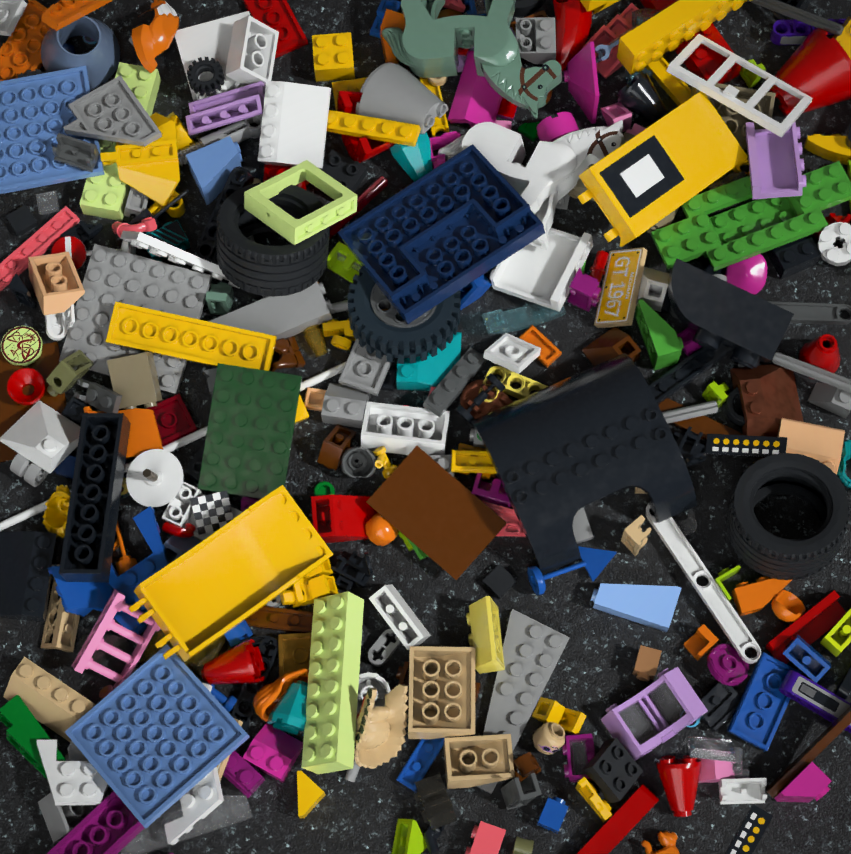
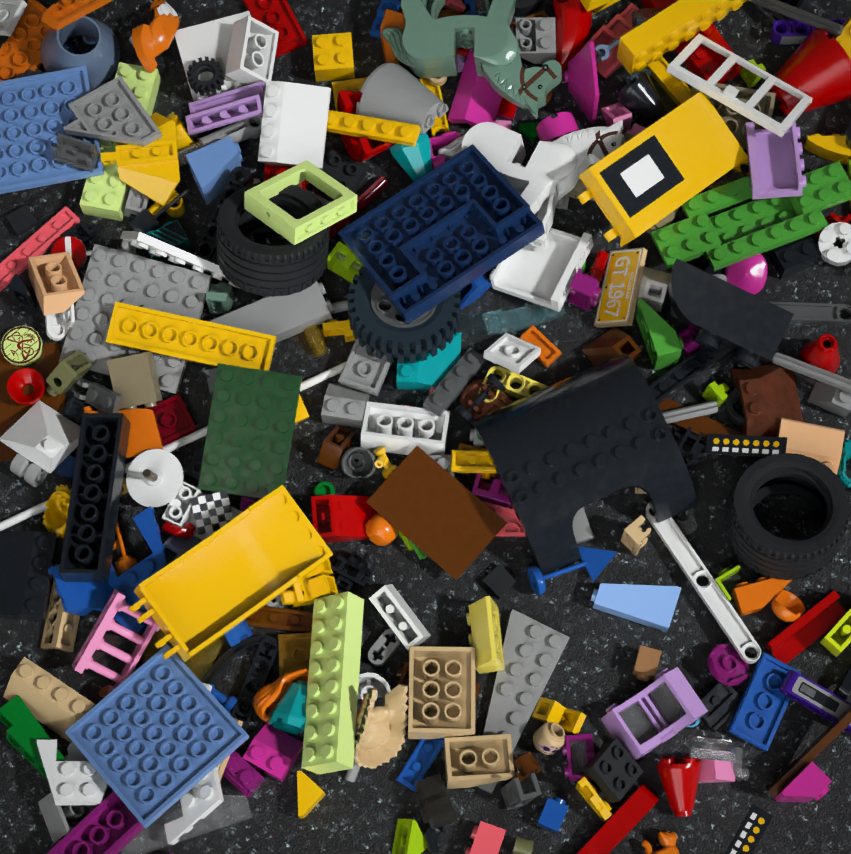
clear tile [36,191,60,215] -> none
coral piece [112,217,157,237] -> none
red cone [201,639,265,685] -> none
reddish brown piece [269,336,306,372] -> none
light nougat tile [304,387,327,412] -> none
yellow tile [331,335,352,350] -> none
orange panel [683,624,719,661] -> none
white hinge [718,778,767,805] -> none
blue brick [782,634,831,683] -> none

